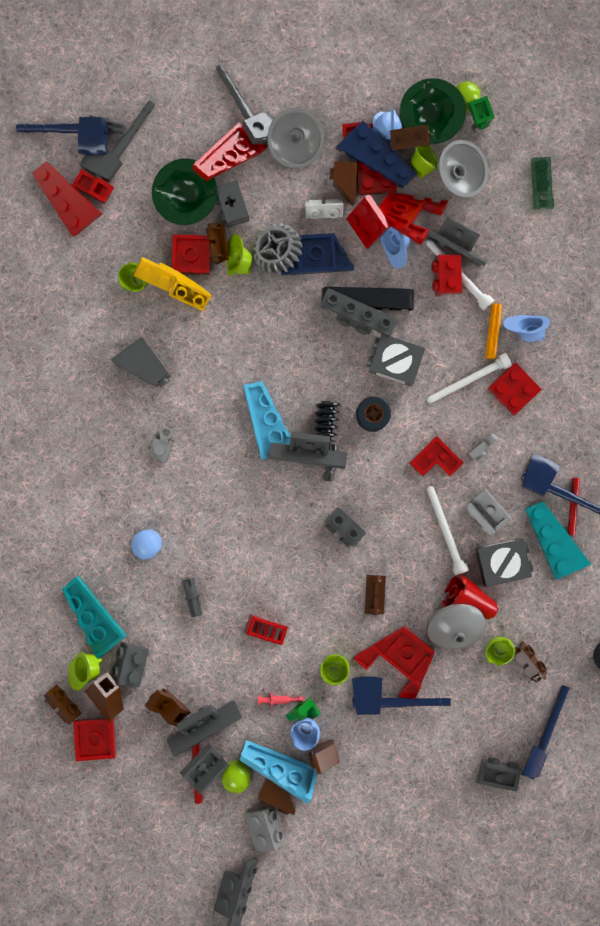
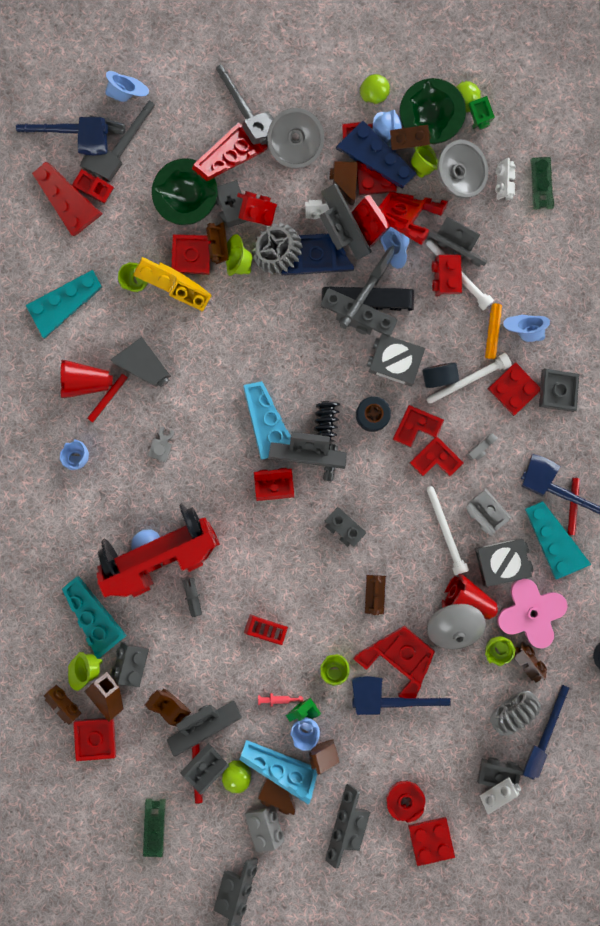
none -> teal wing [26,270,103,339]
none -> light blue hair [59,439,89,470]
none -> red cone [60,360,113,398]
none -> red bar [87,373,128,422]
none -> red piece [96,503,220,598]
none -> light blue piece [105,71,149,102]
none -> clear green plate [143,798,166,857]
none -> red bracket [237,191,277,226]
none -> red bracket [254,468,295,501]
none -> dark grey bracket [319,184,372,260]
none -> dark grey bracket [326,784,370,868]
none -> dark grey piece [340,246,394,329]
none -> lime hair [360,74,390,105]
none -> red plate [386,780,426,822]
none -> red plate [393,405,444,448]
none -> red plate [408,817,455,866]
none -> black wheel [422,362,459,388]
none -> white hinge [480,777,521,815]
none -> light grey gear [490,691,541,736]
none -> white hinge [495,158,516,200]
none -> bright pink plant [497,579,568,648]
none -> dark grey plate [539,369,580,412]

